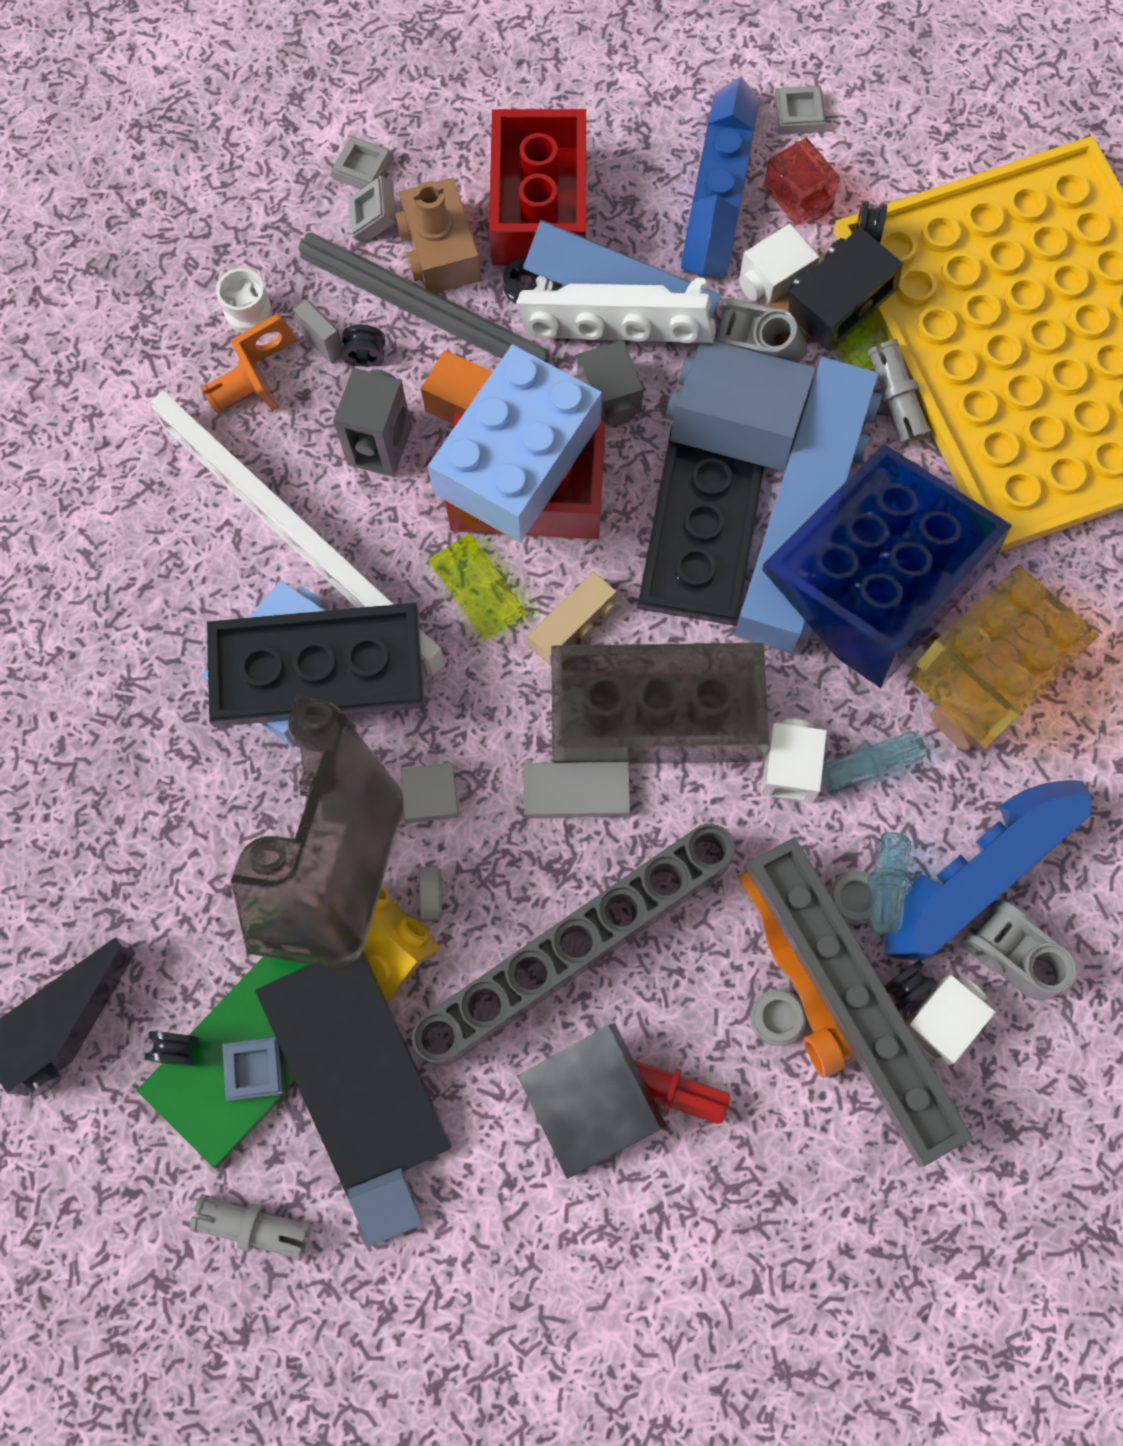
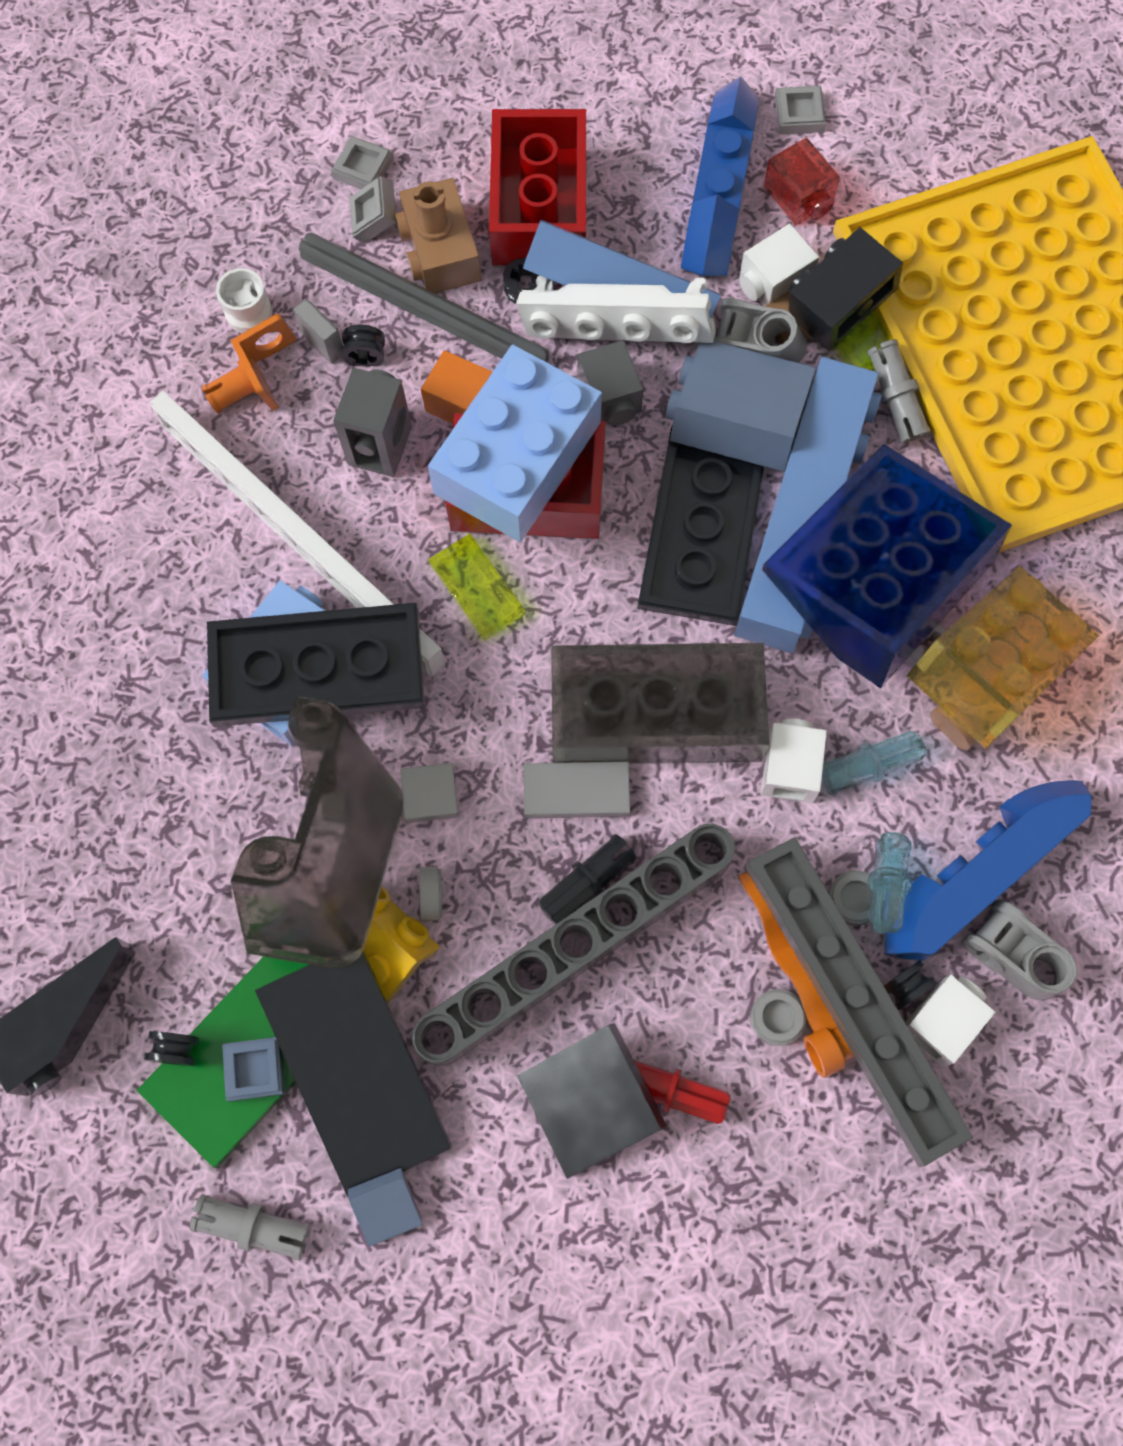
tan piece [527,571,617,666] -> none
black bush [855,200,887,243] -> none
none -> black axle [538,834,637,924]

